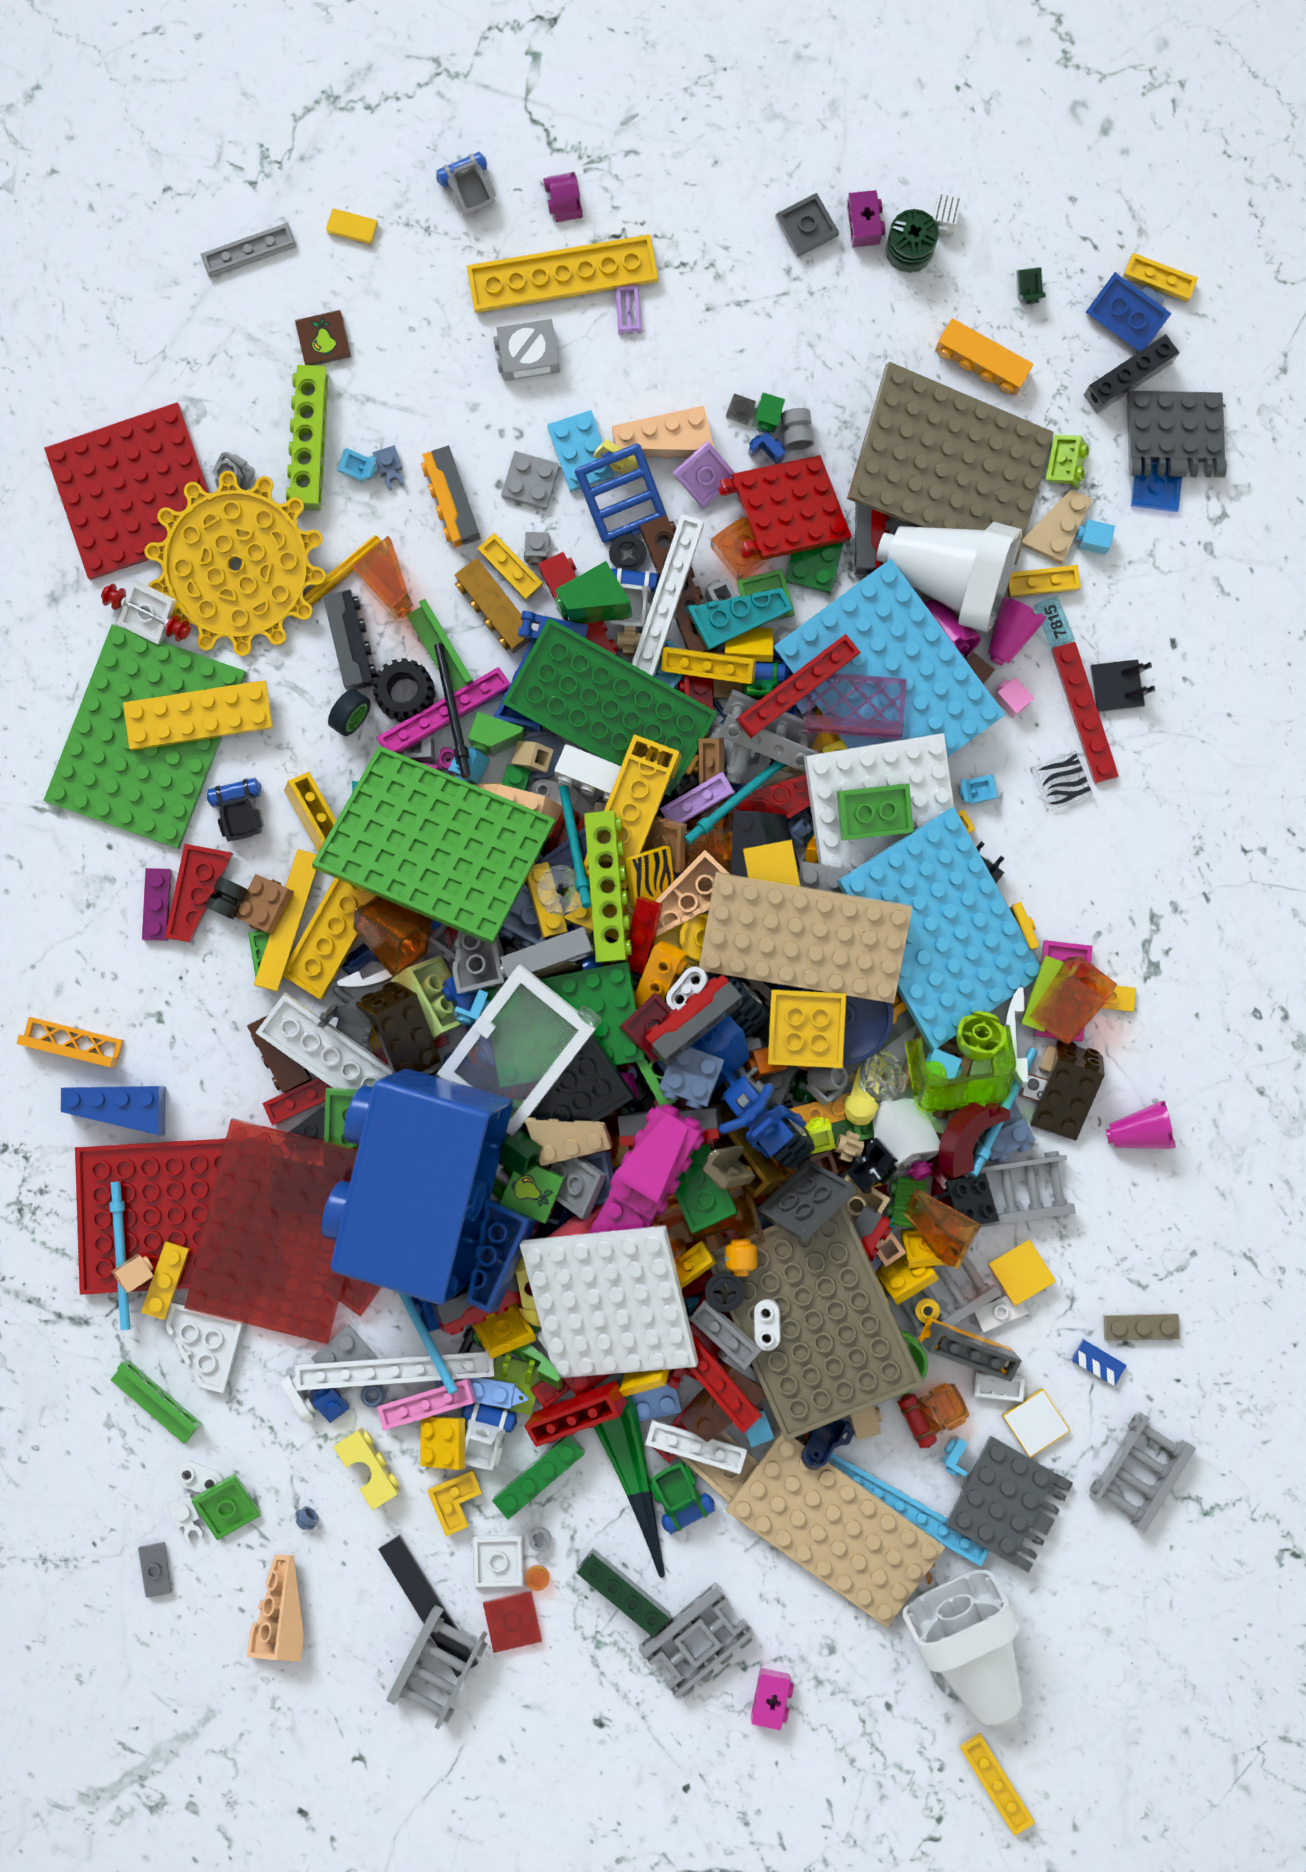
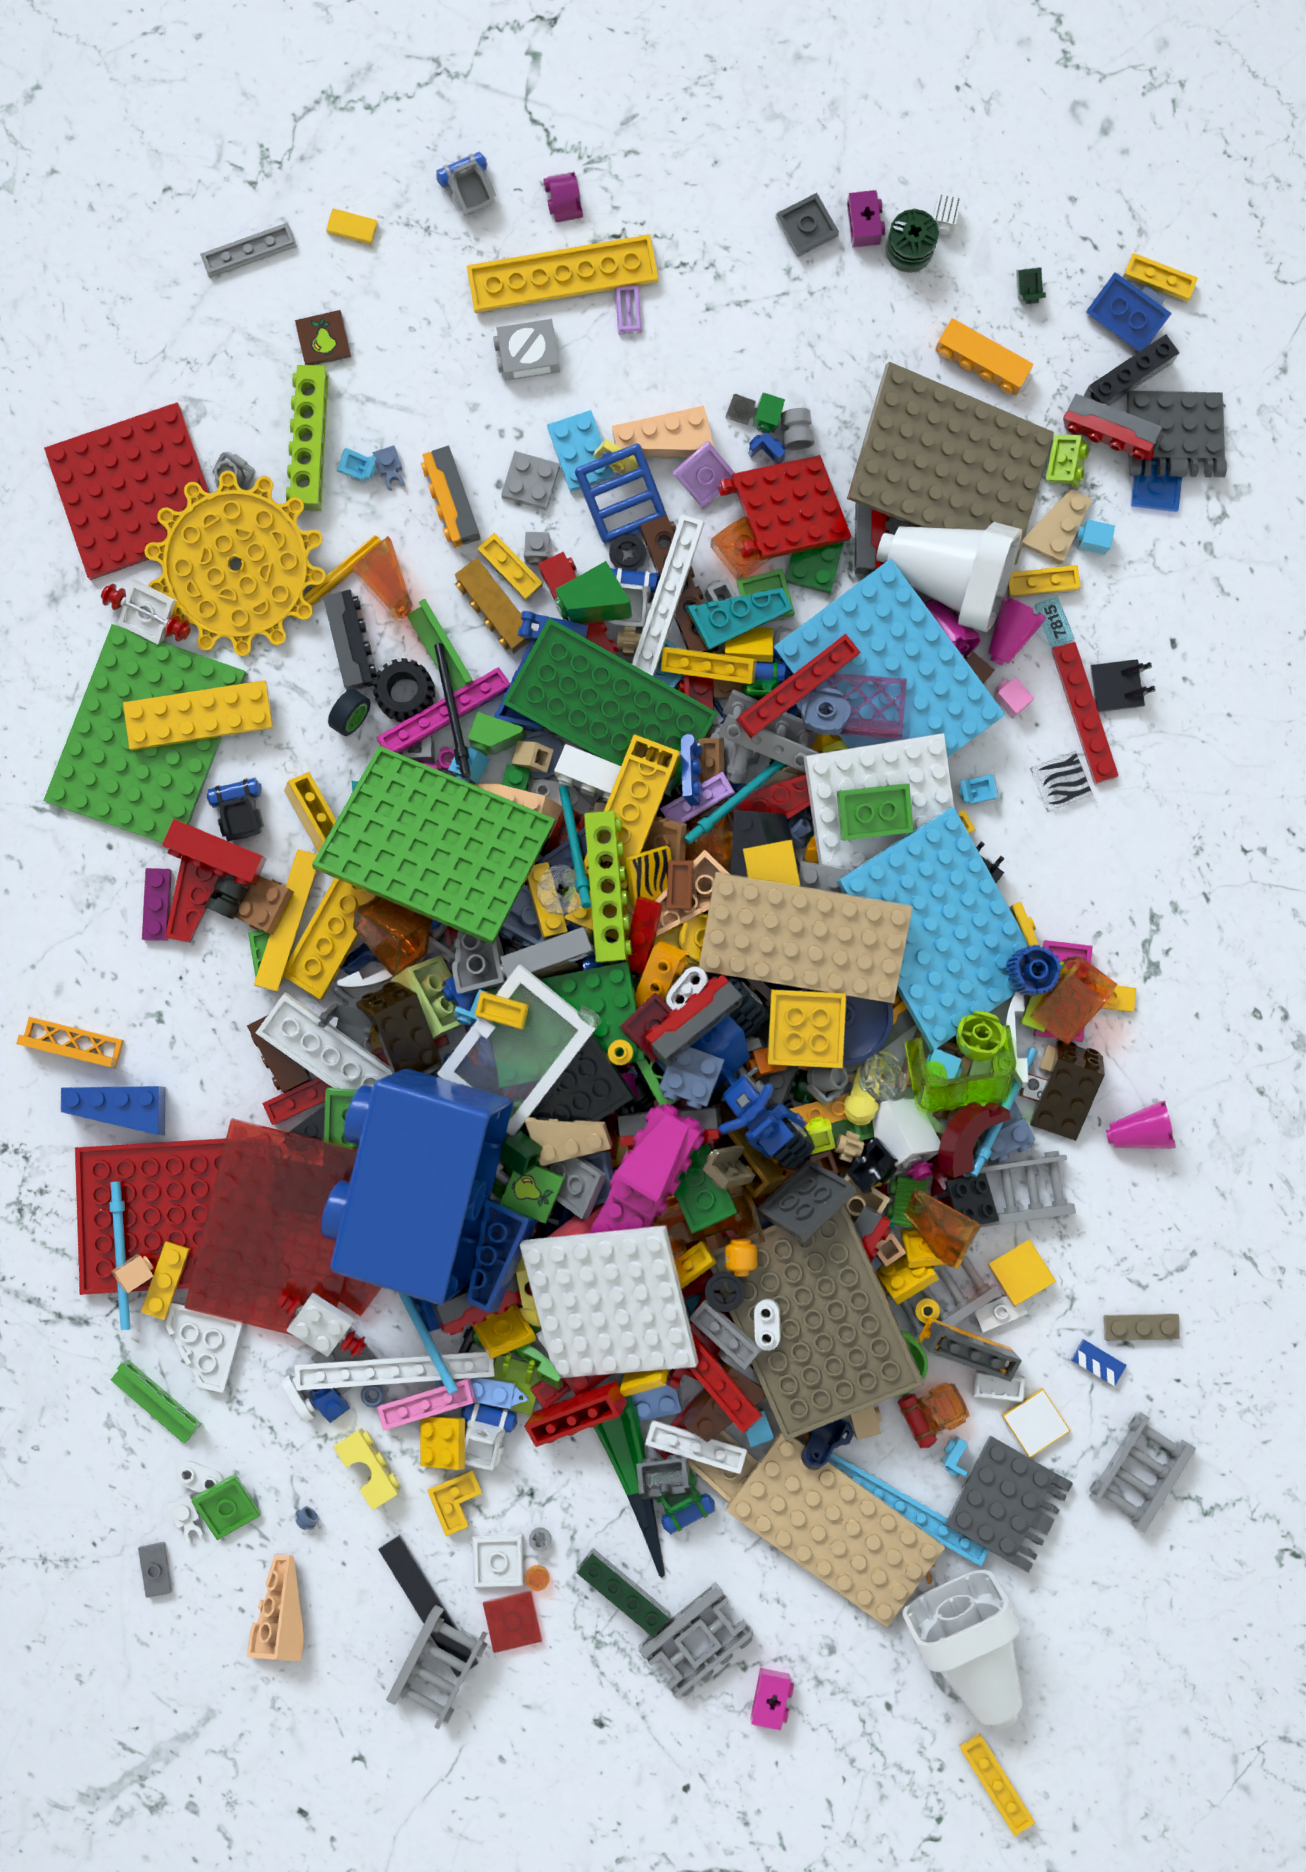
green brick [492,1435,585,1520] -> none
none -> red brick [162,819,267,887]
none -> white plate [275,1289,366,1358]
none -> yellow tile [475,991,529,1029]
none -> yellow plate [608,1040,633,1065]
none -> dark grey window [636,1455,692,1500]
none -> dark orange tile [667,860,694,911]
none -> blue plate [681,734,703,807]
none -> sand blue plate [801,688,851,735]
none -> blue brick [1006,945,1062,996]
none -> piece [1063,394,1163,461]

